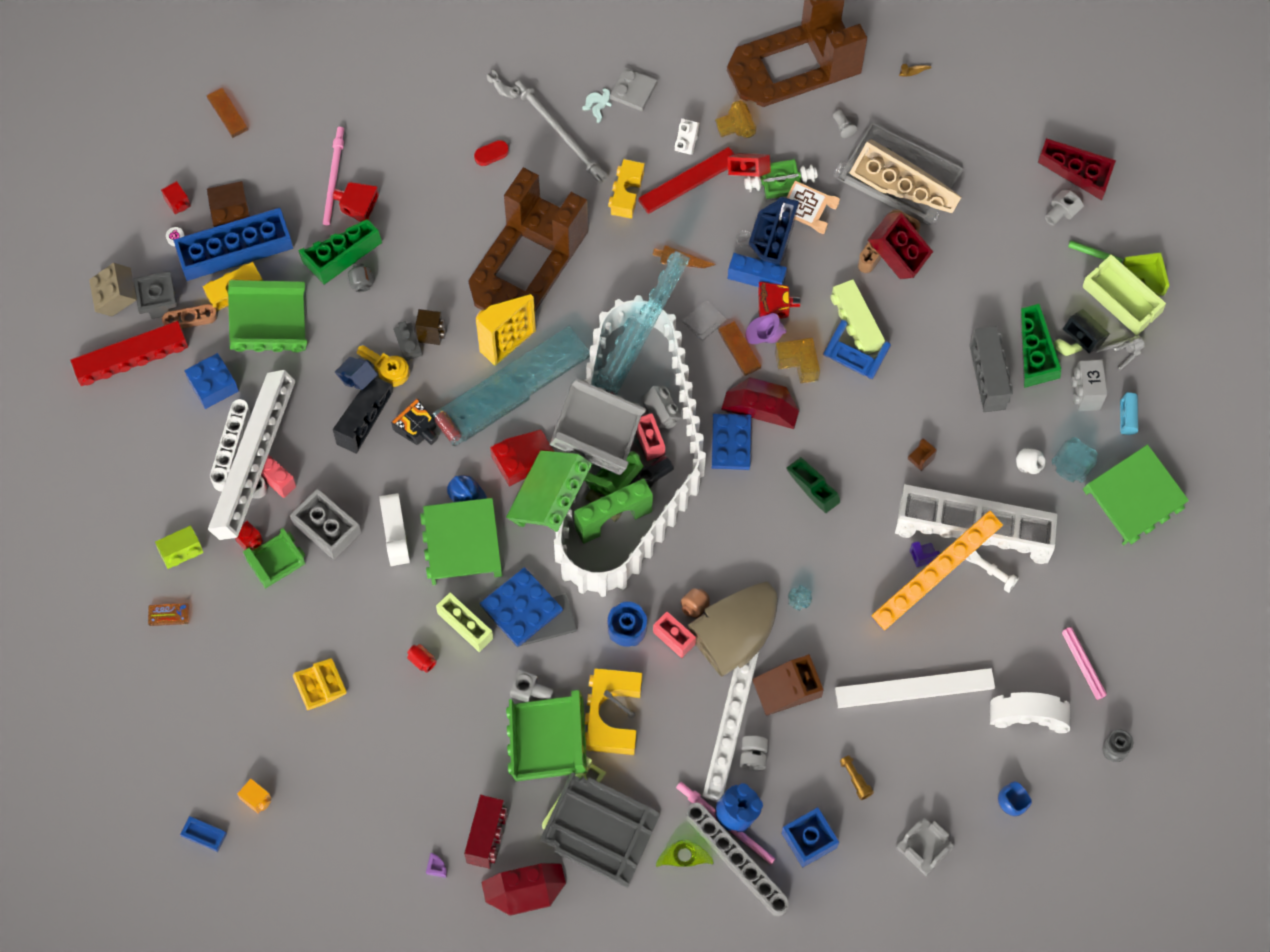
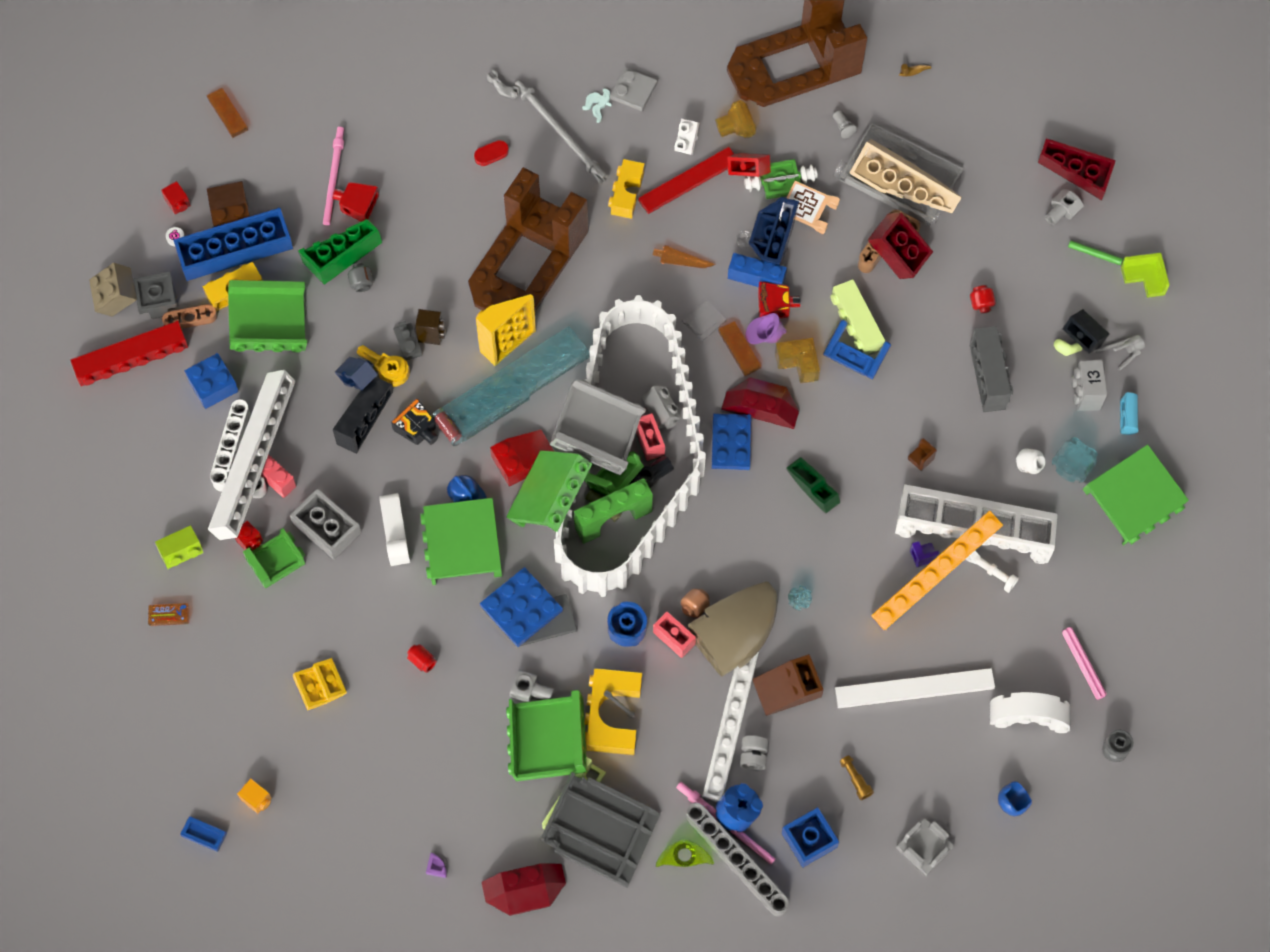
yellowish green brick [436,593,493,652] -> none
dark red brick [464,795,508,869] -> none
clear light blue hinge [595,251,690,395] -> none
green wedge [1020,304,1061,388] -> none
yellowish green piece [1083,255,1166,335] -> none
none -> red head [970,285,996,314]

